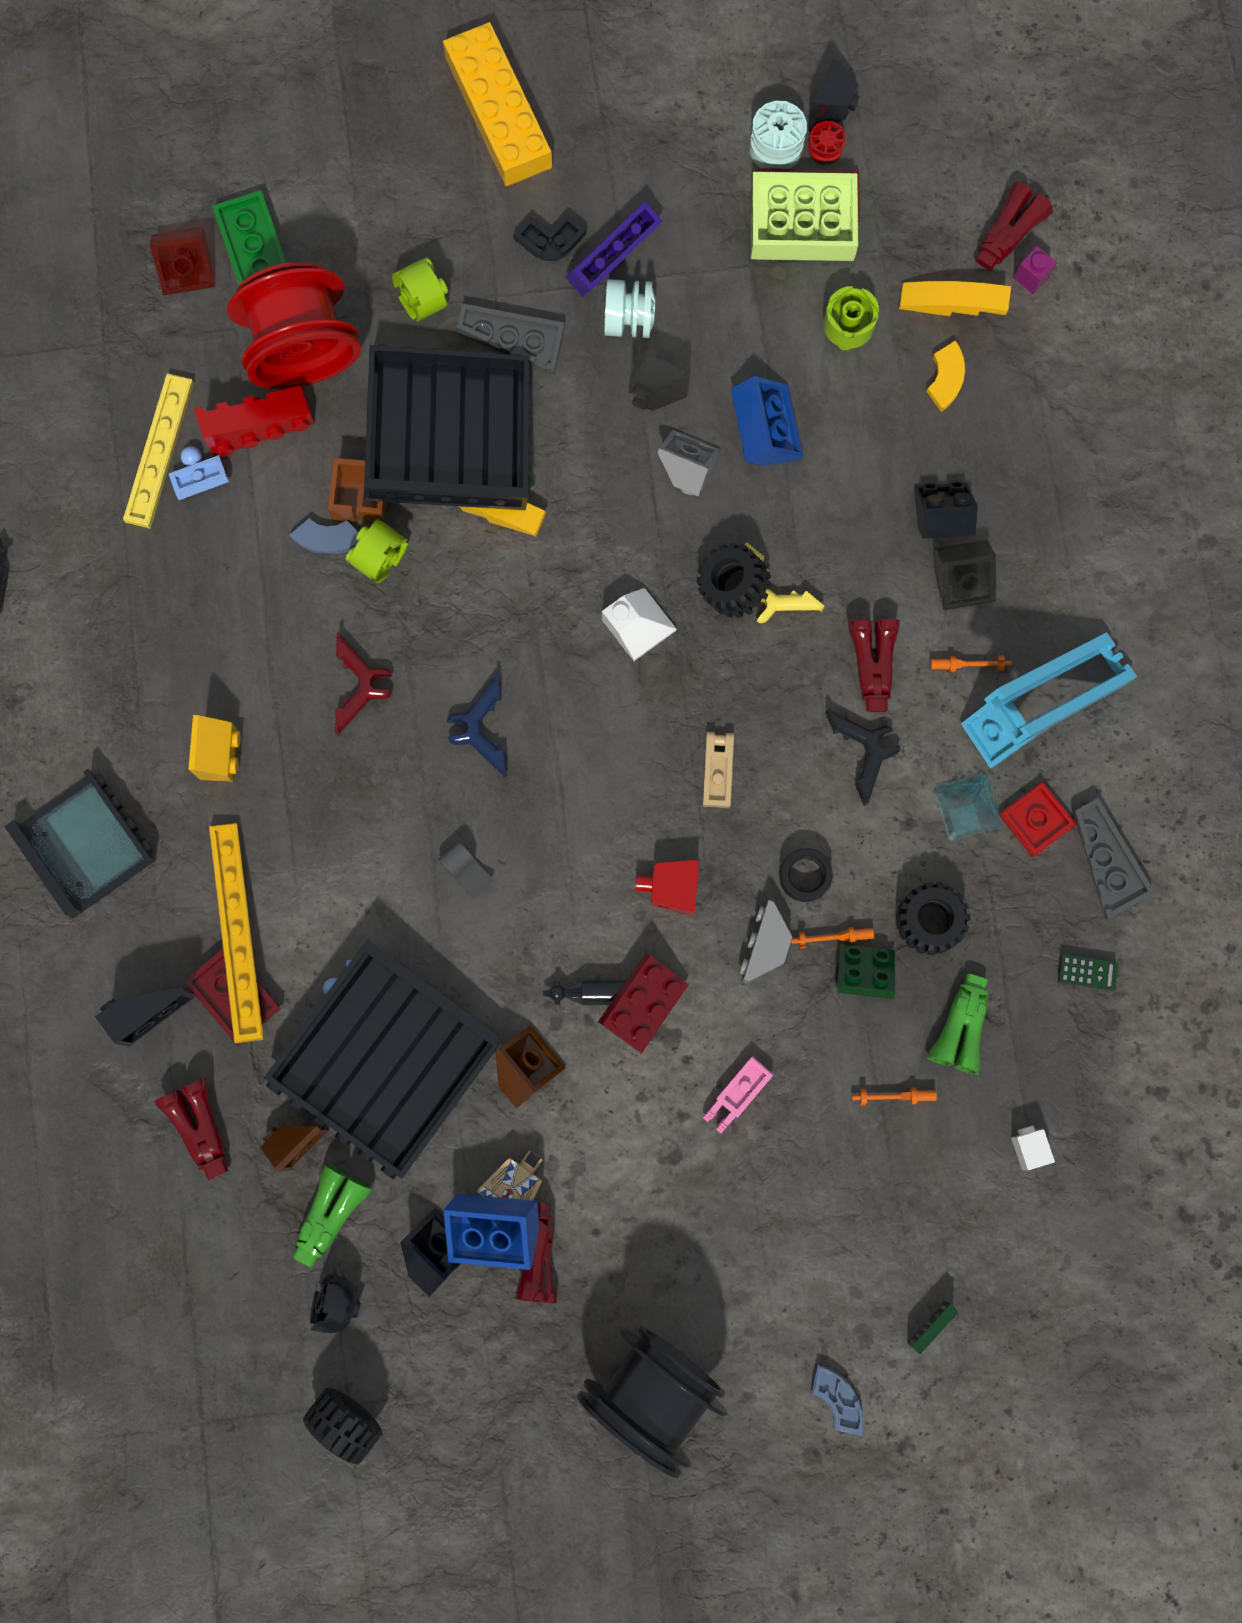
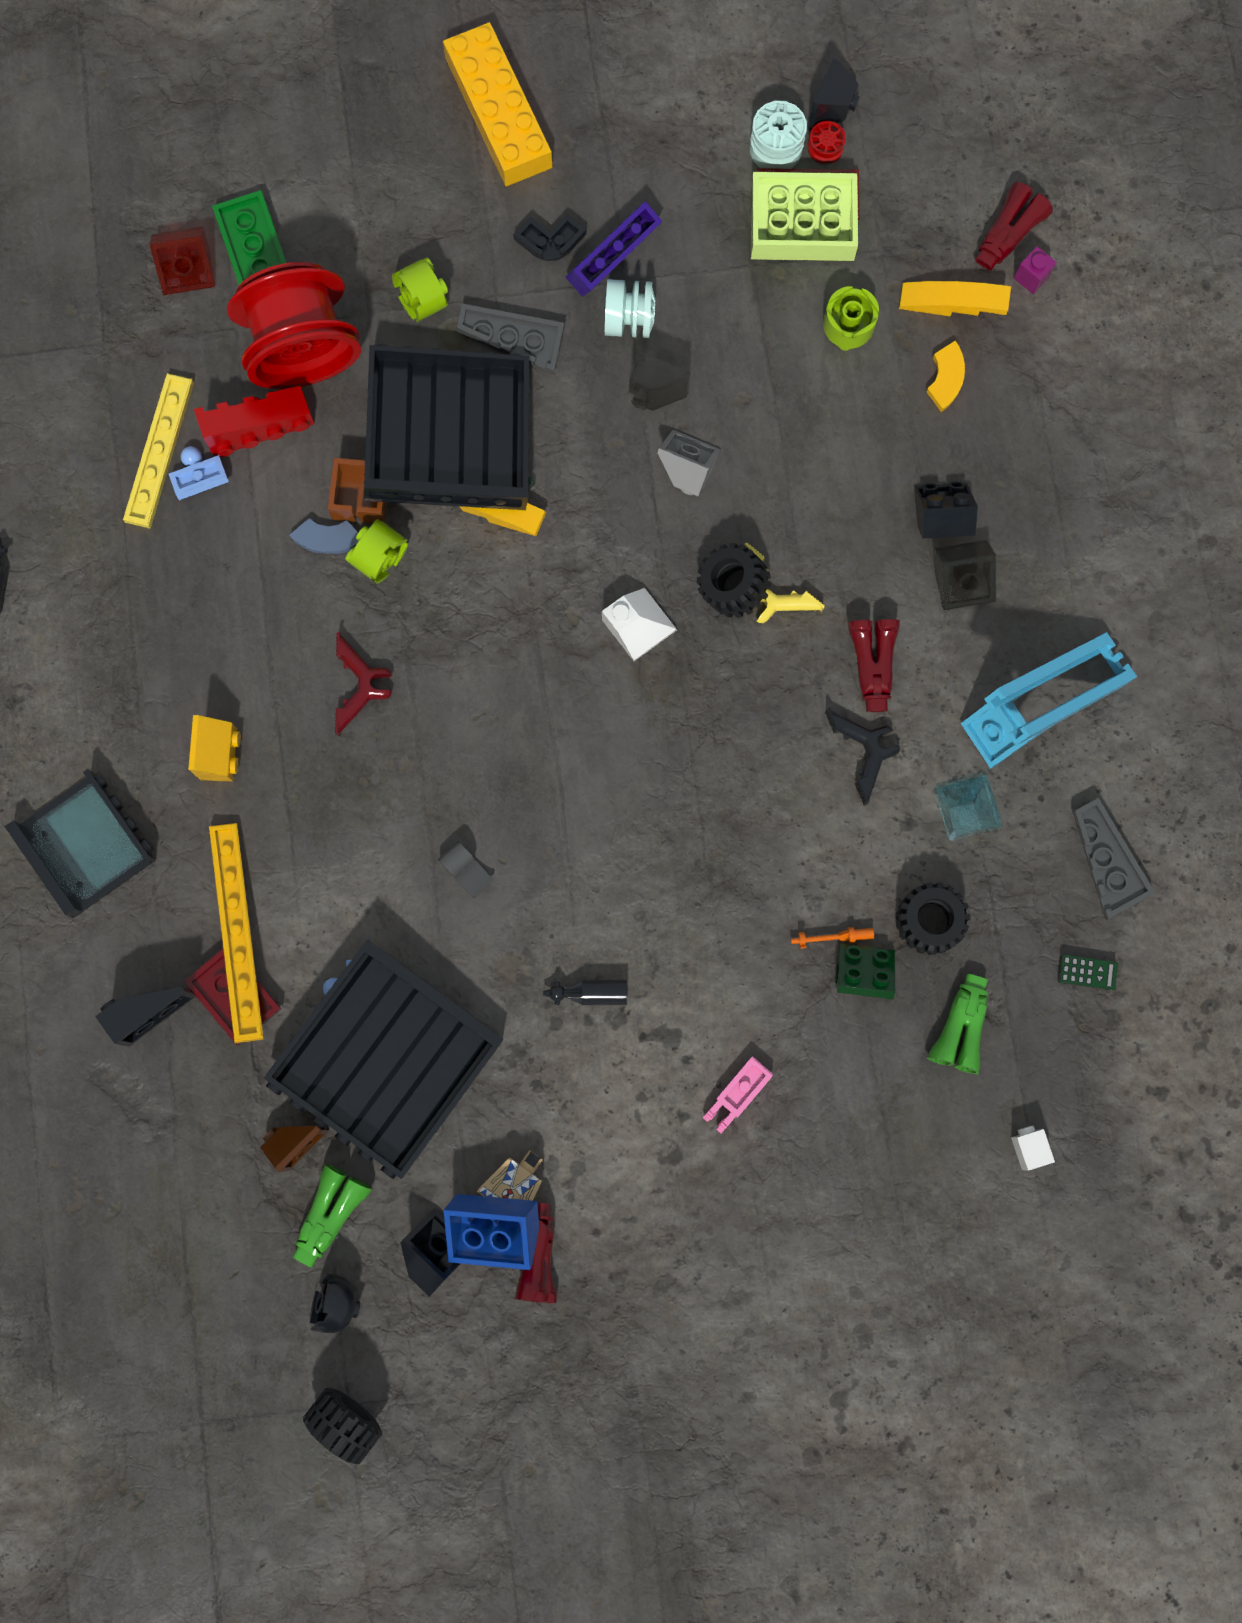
dark red piece [154,1078,229,1180] -> none
dark blue piece [447,673,507,777] -> none
reddish brown slope [495,1025,566,1108] -> none
black wheel [577,1326,728,1478] -> none
dark red plate [598,953,689,1054] -> none
red torso [635,860,699,916] -> none
tan plate [703,732,734,808] -> none
blue slope [731,376,803,466] -> none
light grey slope [739,900,792,983] -> none
black tyre [779,848,833,902] -> none
sand blue tile [811,1364,864,1436] -> none
orange piece [852,1087,937,1106] -> none
dark green tile [907,1301,958,1354] -> none
orange piece [930,655,1012,672] -> none
red tile [998,781,1076,858] -> none

